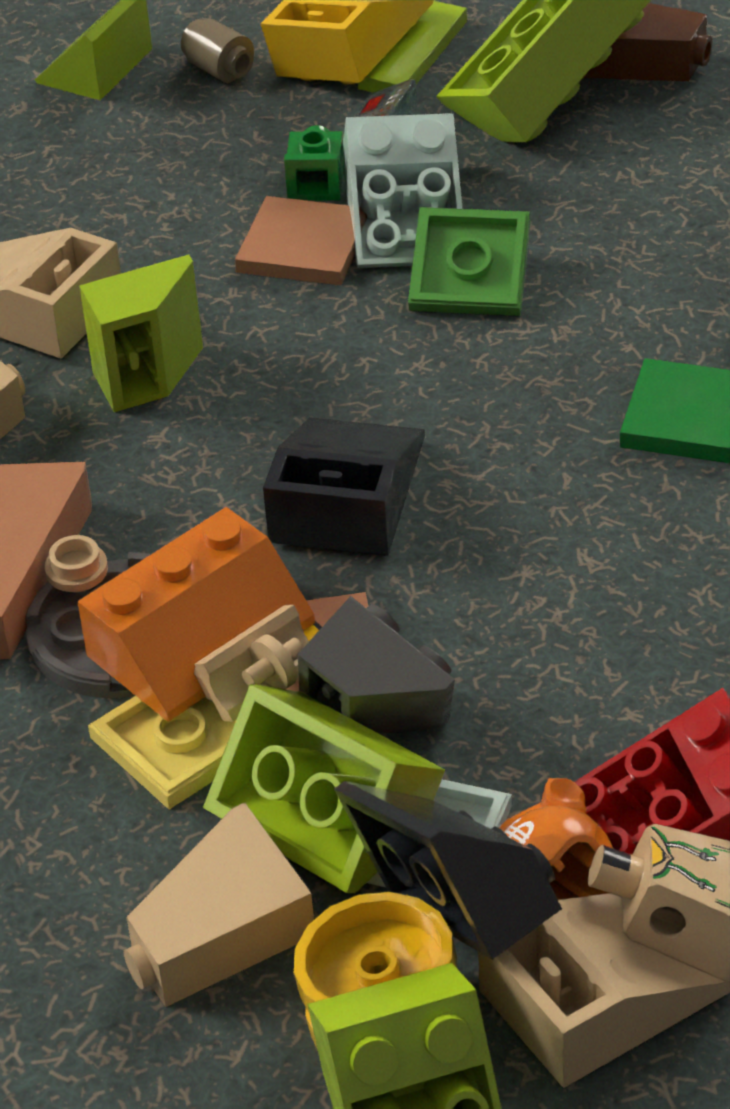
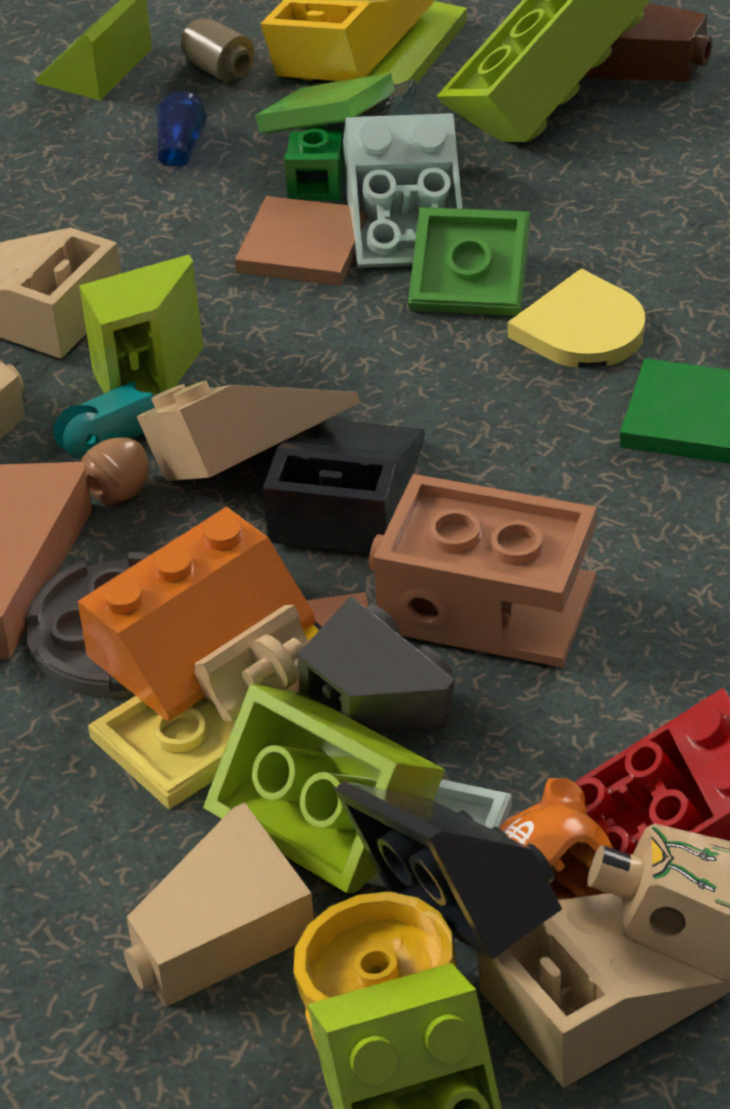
tan plate [45,535,108,592] -> none
none -> teal piece [53,381,155,459]
none -> medium nougat piece [81,438,149,506]
none -> tan slope [137,380,361,481]
none -> clear blue cone [156,91,207,166]
none -> bright green tile [255,73,395,134]
none -> nougat torso [369,474,597,668]
none -> light yellow tile [508,269,645,367]

